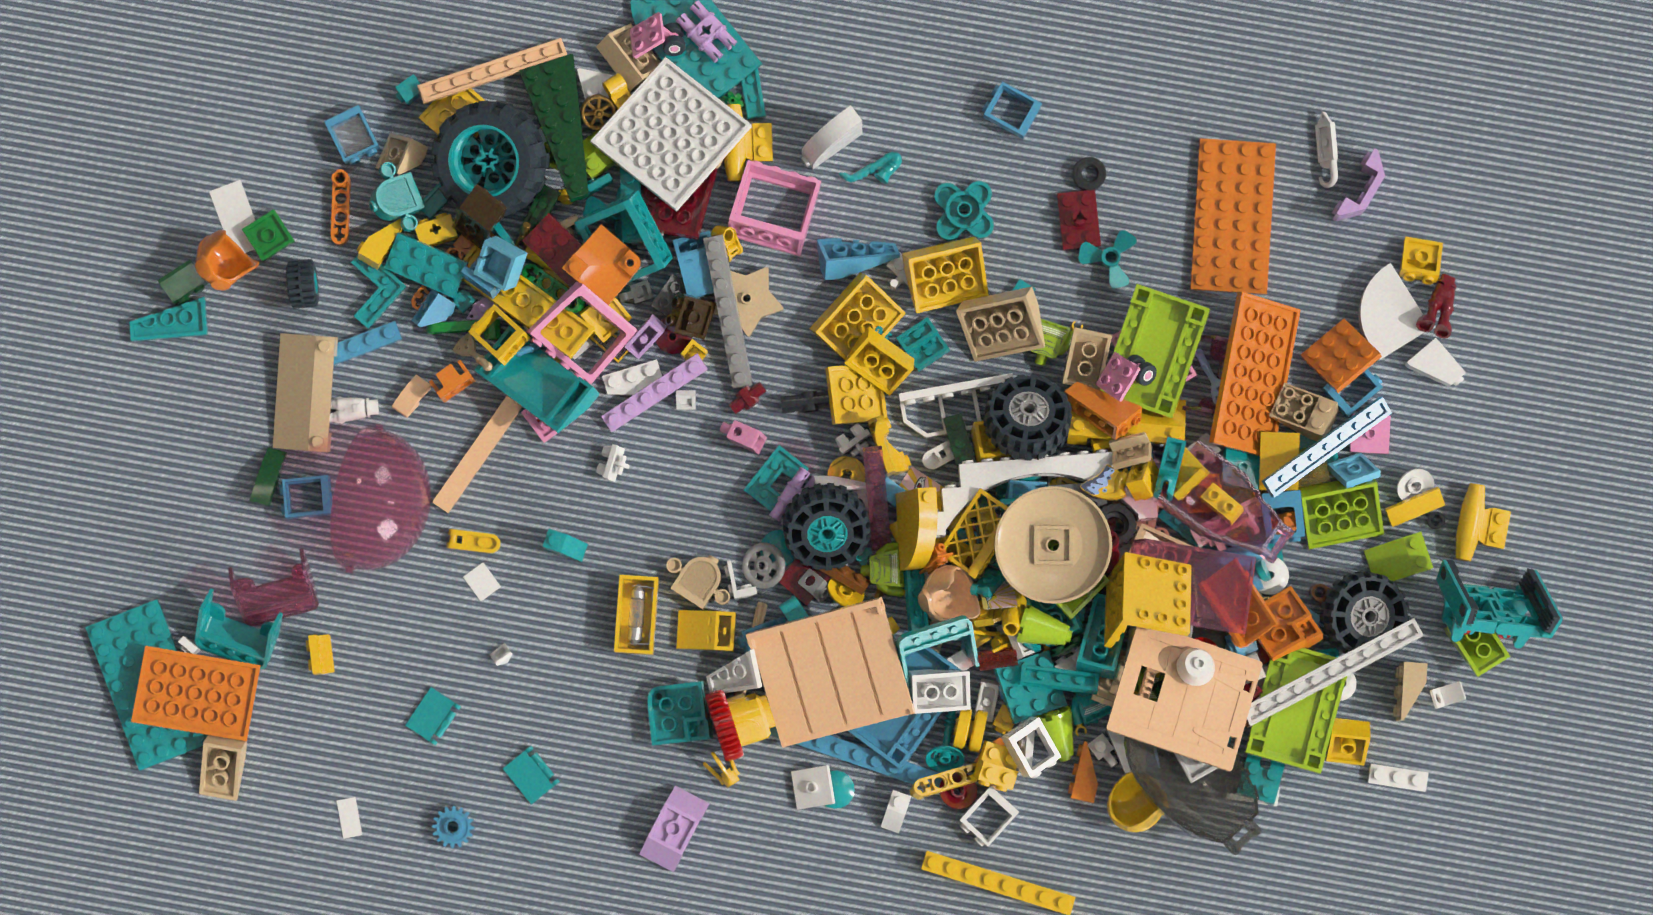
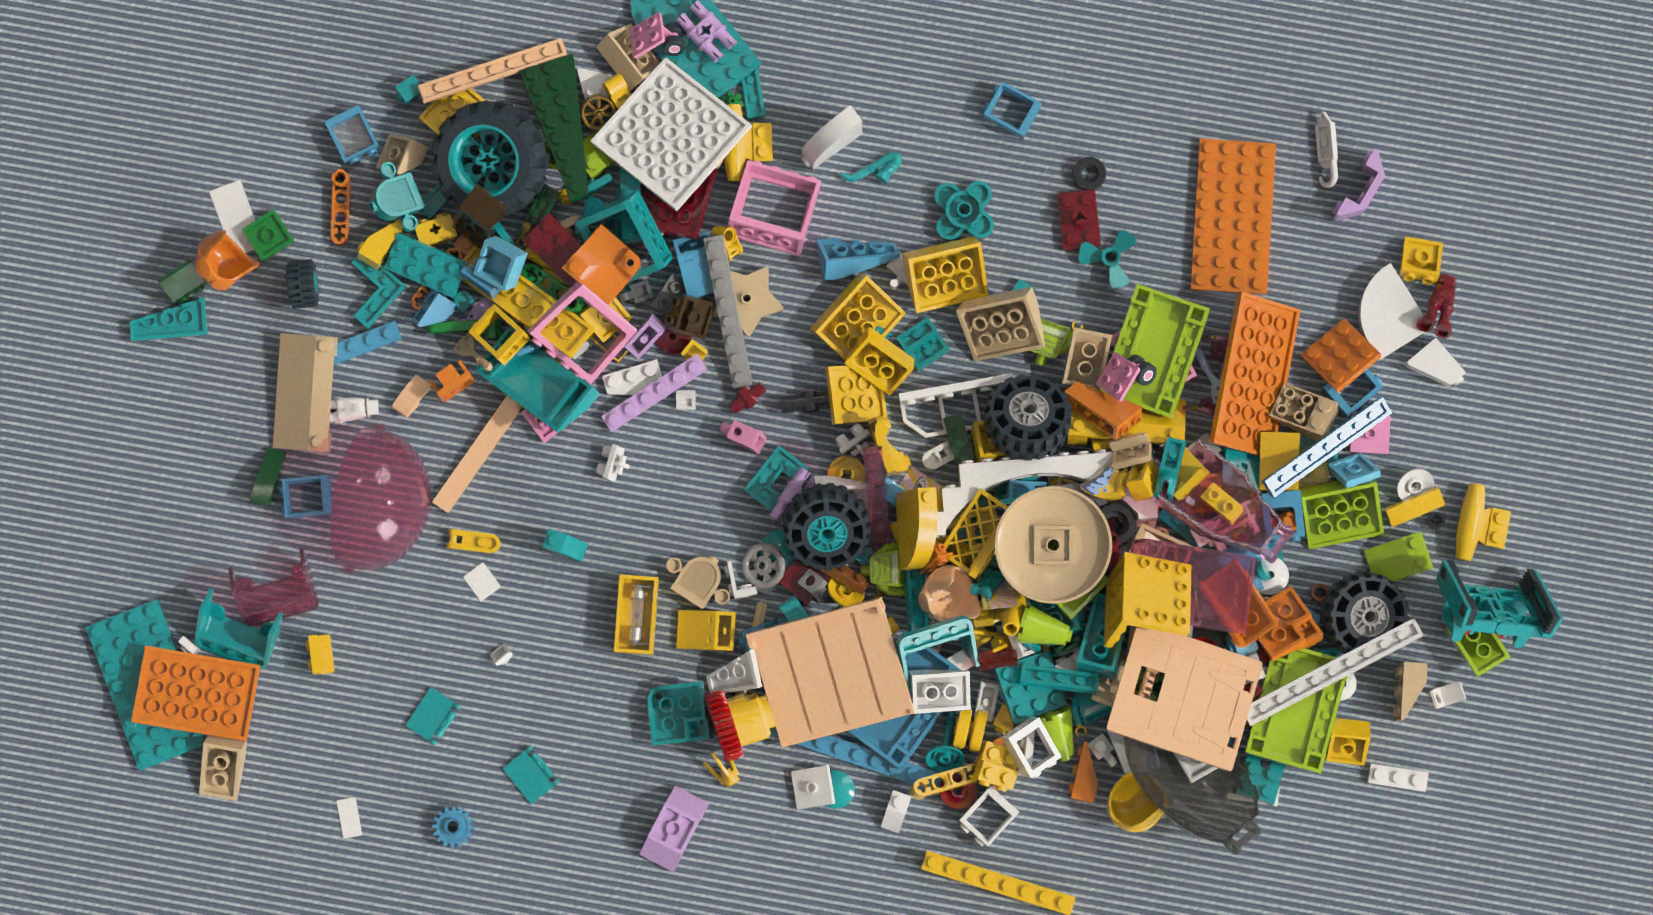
white cone [1177,648,1215,686] -> none

